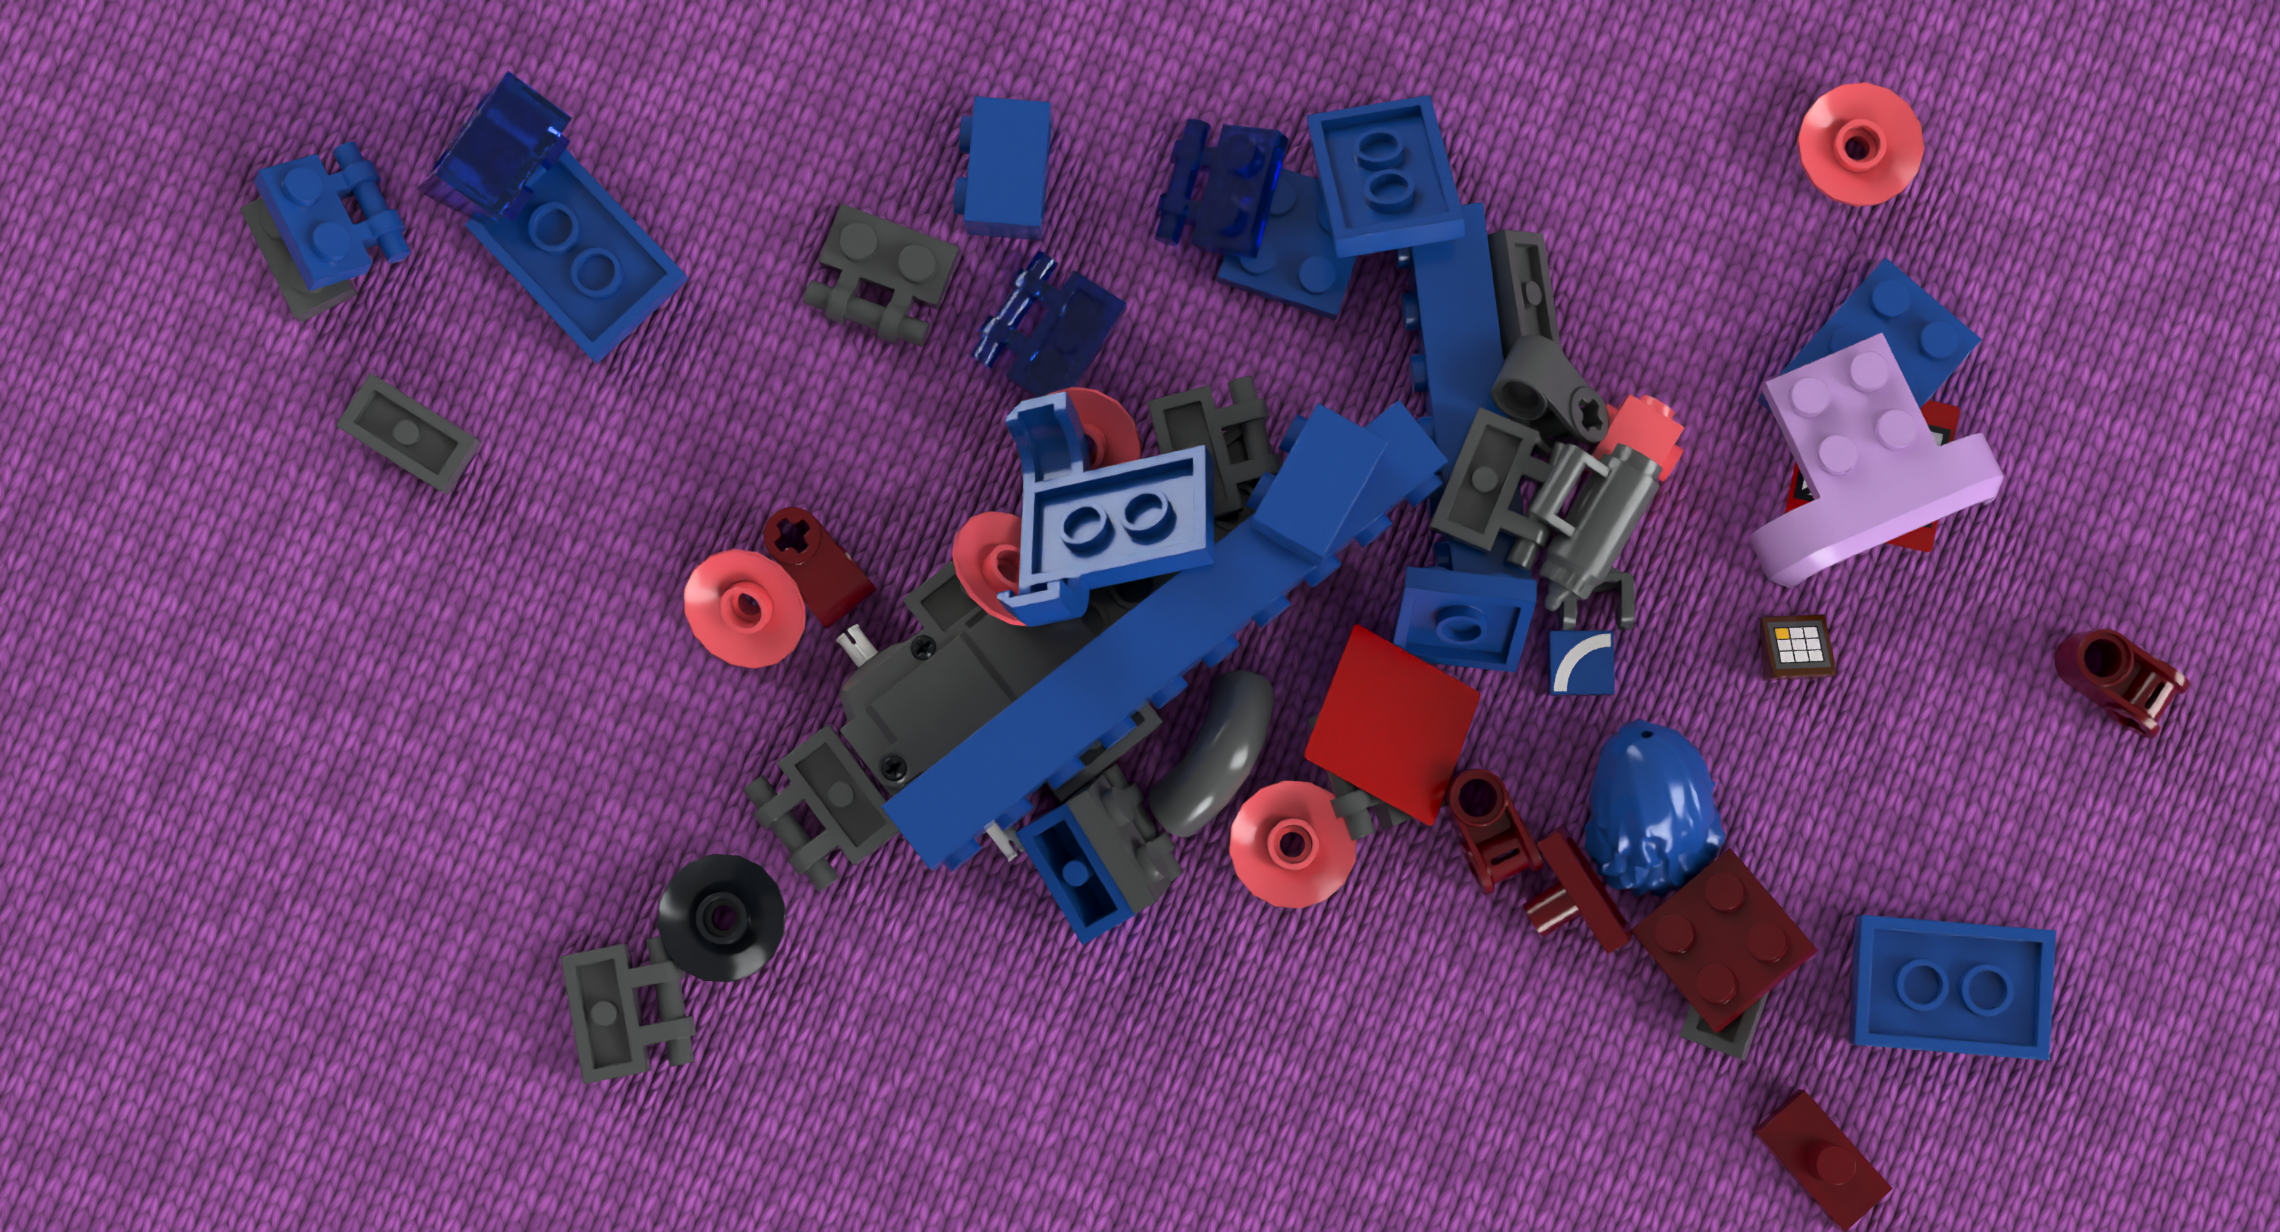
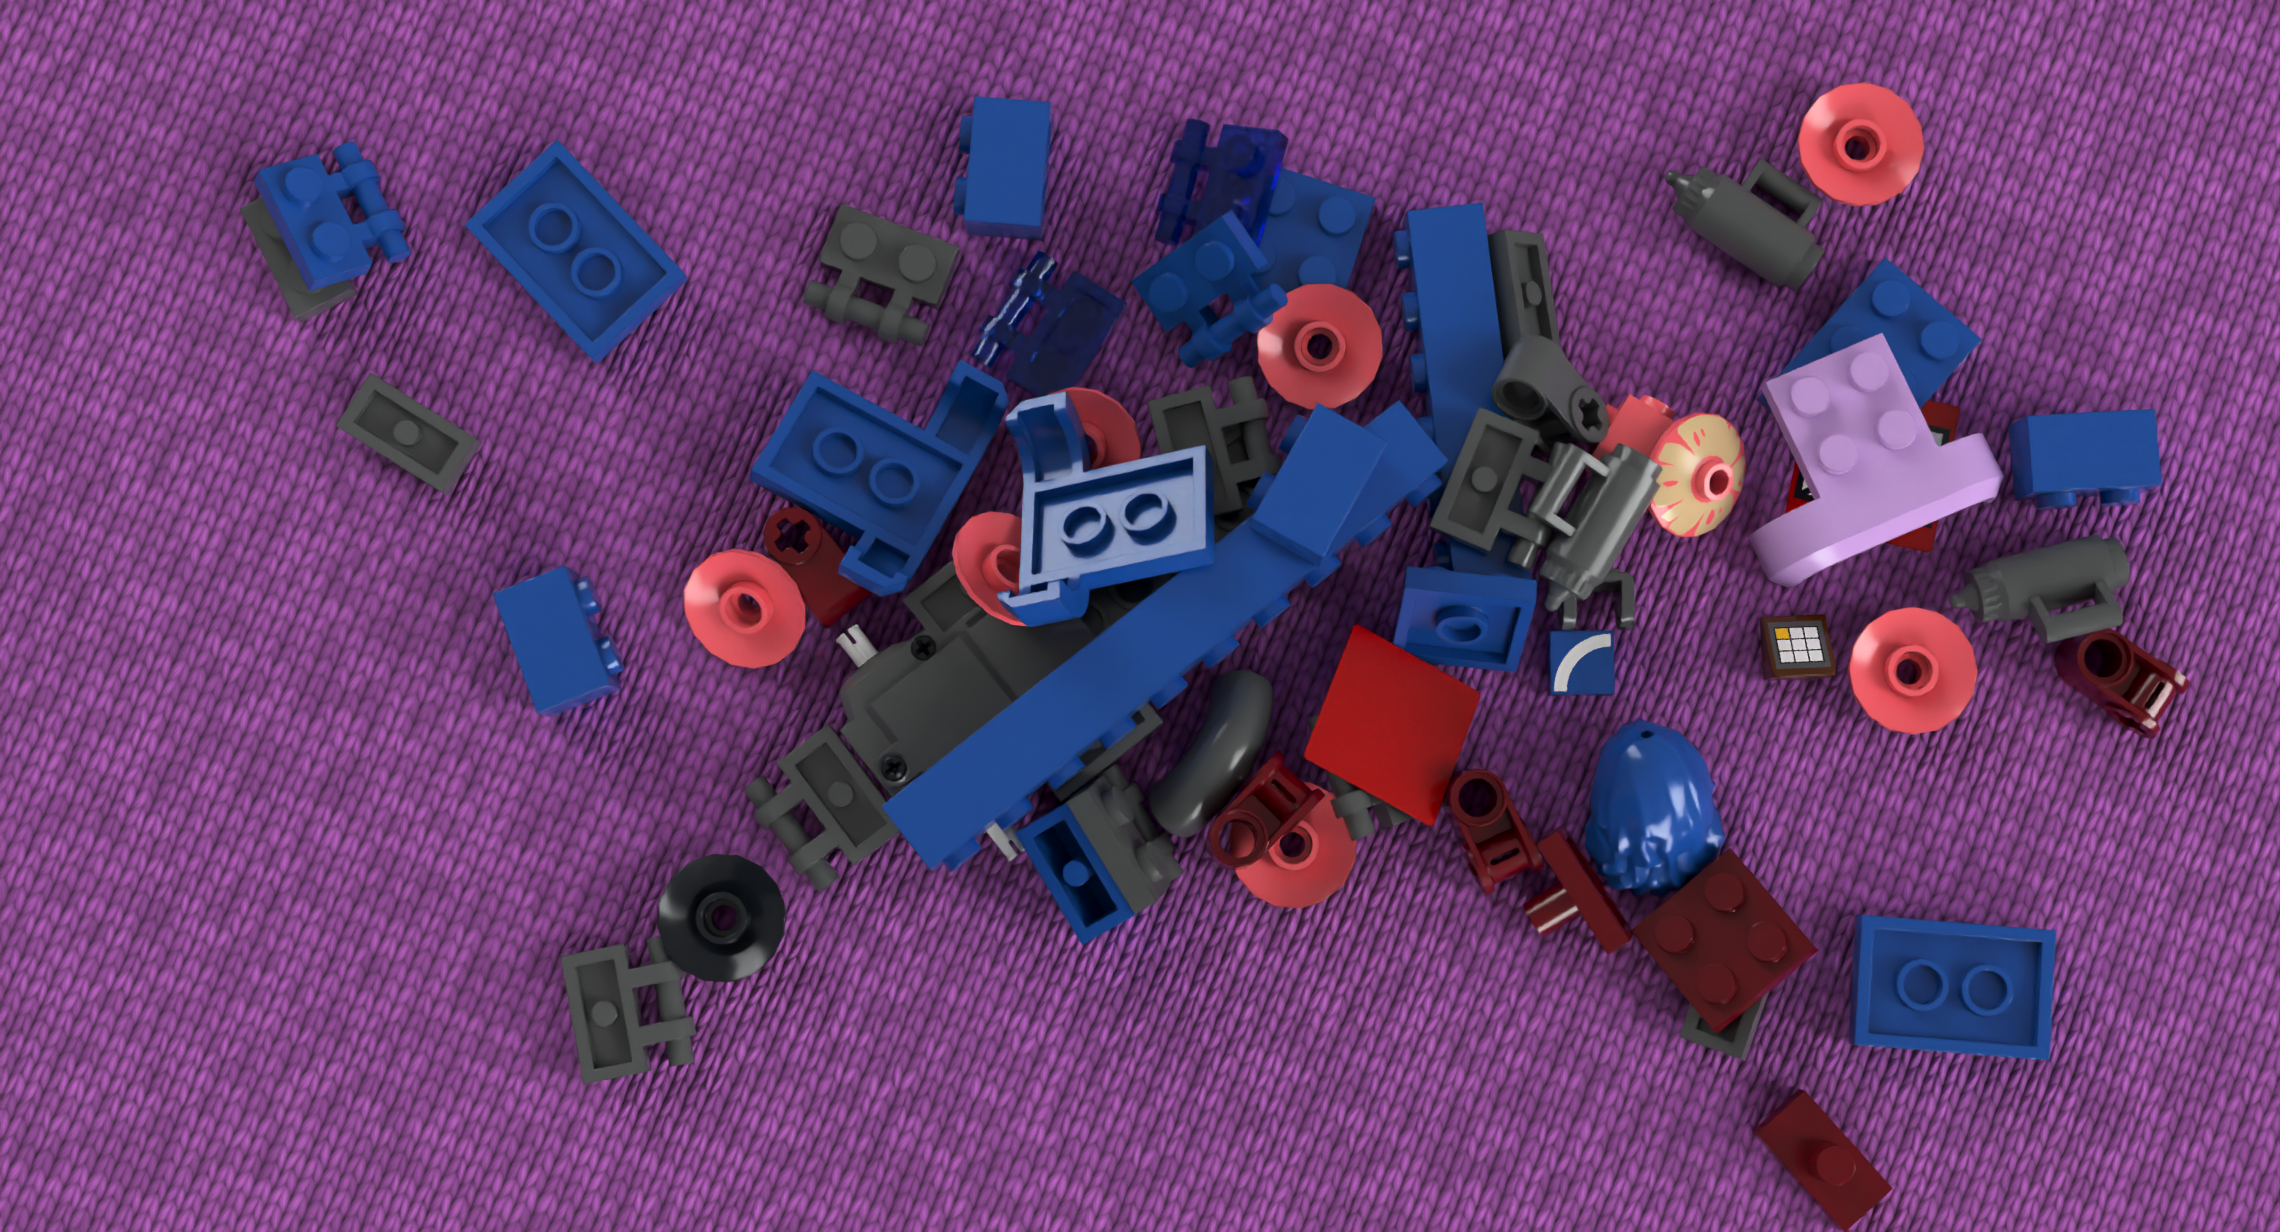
clear blue slope [417,71,572,228] -> none
blue plate [1306,95,1465,259] -> none
none -> blue brick [492,565,624,717]
none -> blue piece [749,360,1009,597]
none -> blue plate [1131,210,1288,368]
none -> dark red piece [1206,750,1325,870]
none -> coral dish [1257,283,1383,409]
none -> tan dish [1648,412,1746,537]
none -> dark grey piece [1665,158,1825,292]
none -> coral dish [1848,607,1978,735]
none -> dark grey piece [1949,534,2130,644]
none -> blue brick [2008,409,2162,510]

